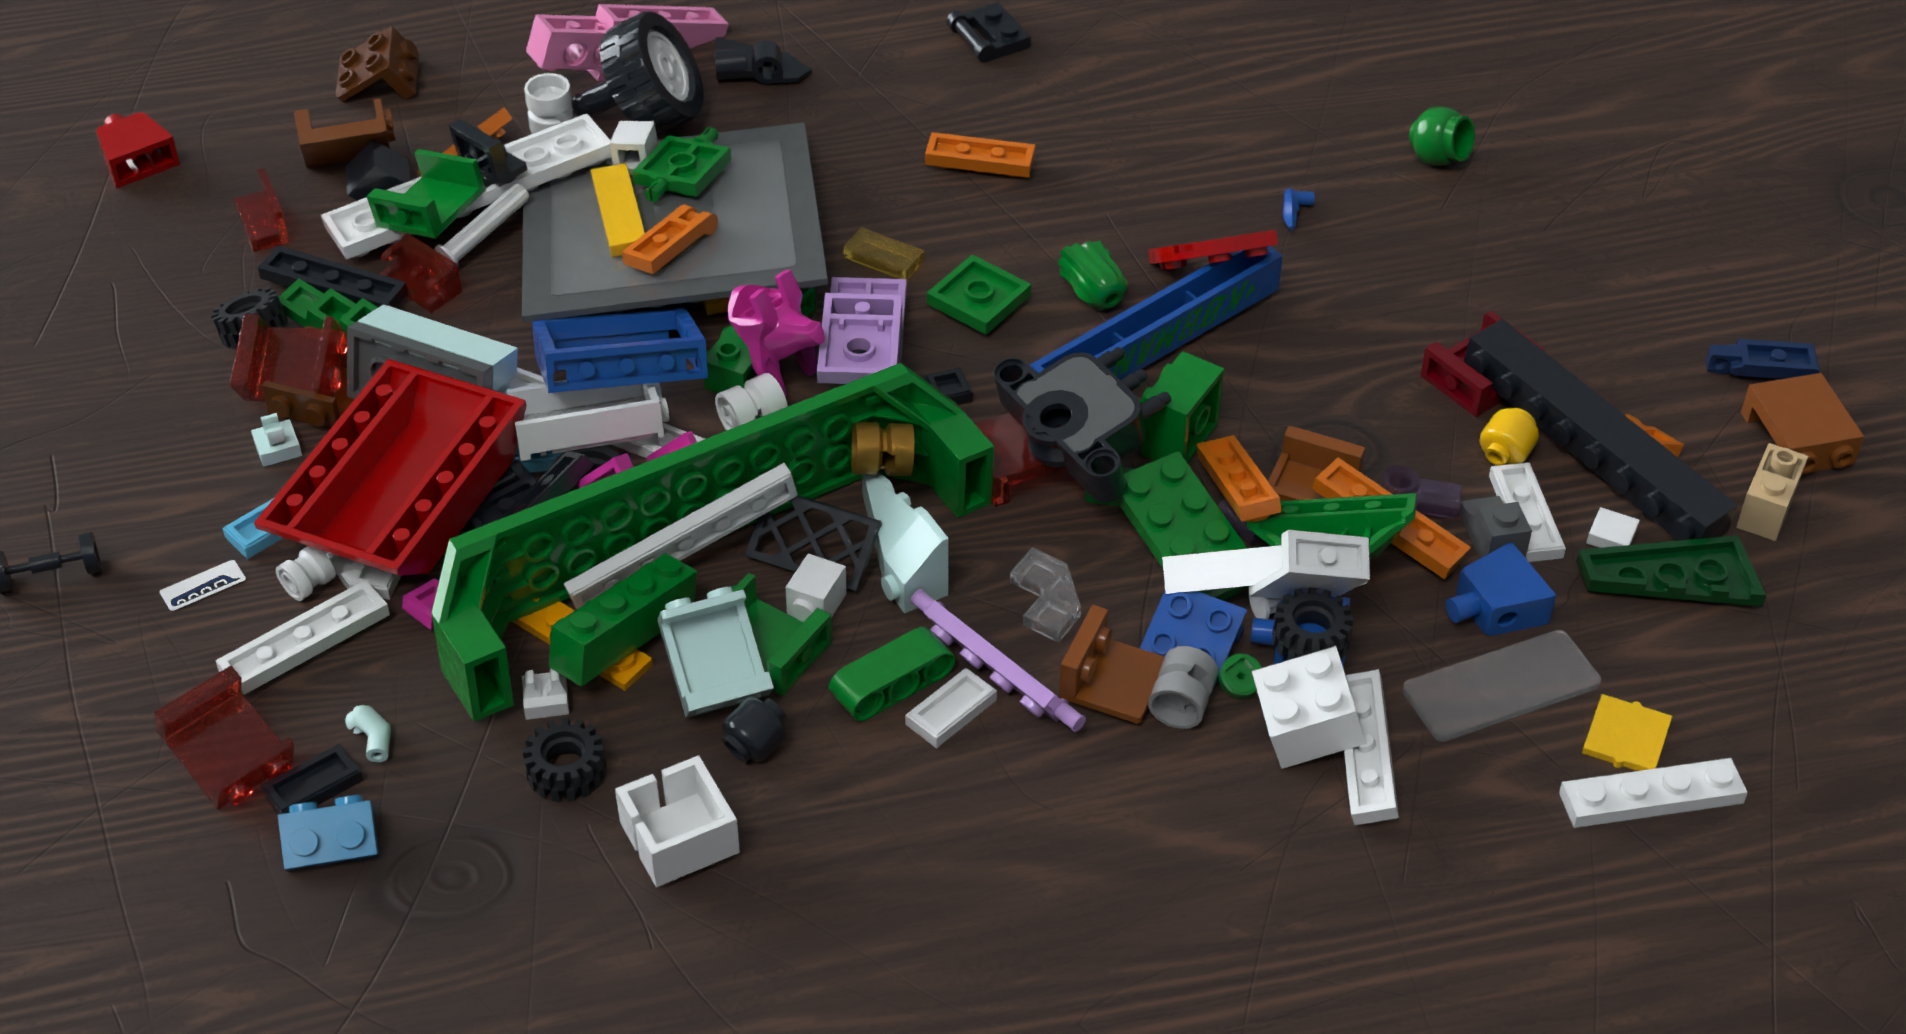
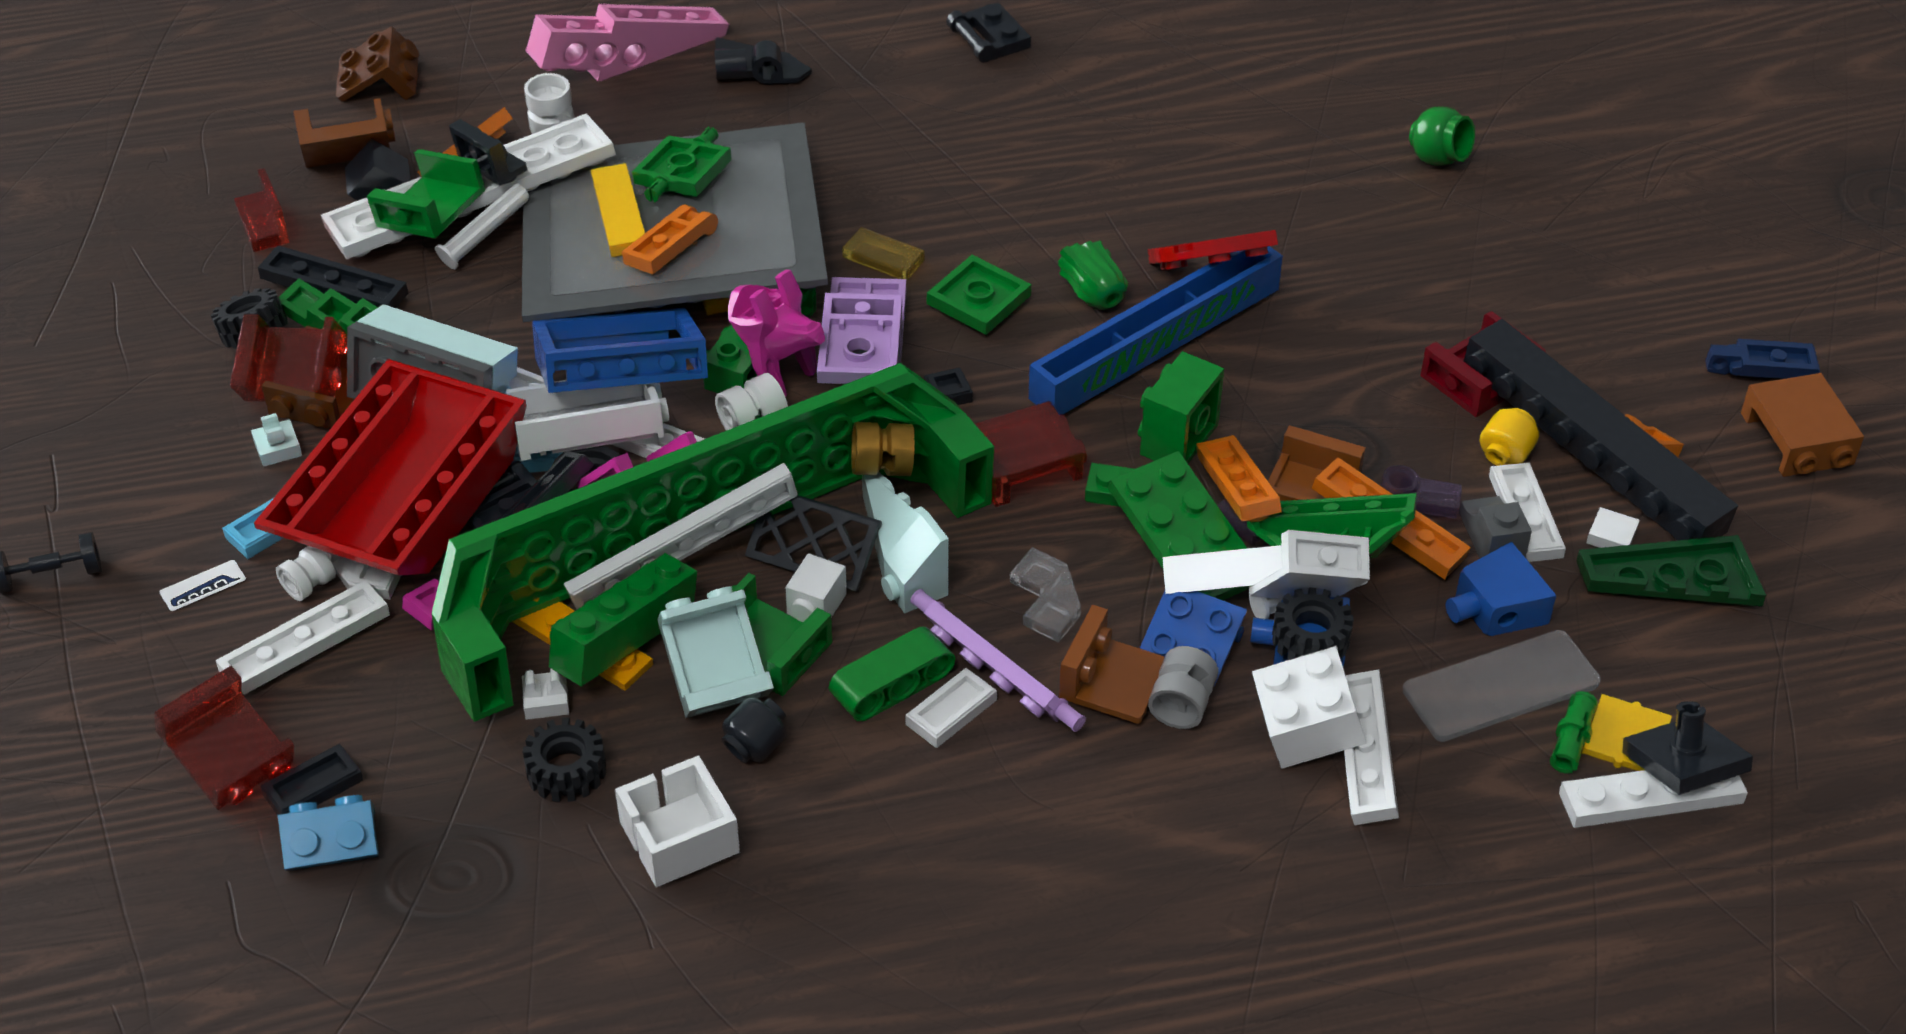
red torso [96,112,180,188] -> none
light aqua arm [345,705,391,763] -> none
clear red hinge [380,233,462,313] -> none
black wheel [572,11,704,134] -> none
white brick [609,121,658,175] -> none
orange plate [925,132,1035,177] -> none
black piece [993,347,1171,503] -> none
green tile [1219,654,1262,699] -> none
blue bar [1283,188,1315,231] -> none
tan slope [1736,443,1809,541] -> none
none -> green pin [1550,691,1598,774]
none -> black tile [1622,701,1753,795]

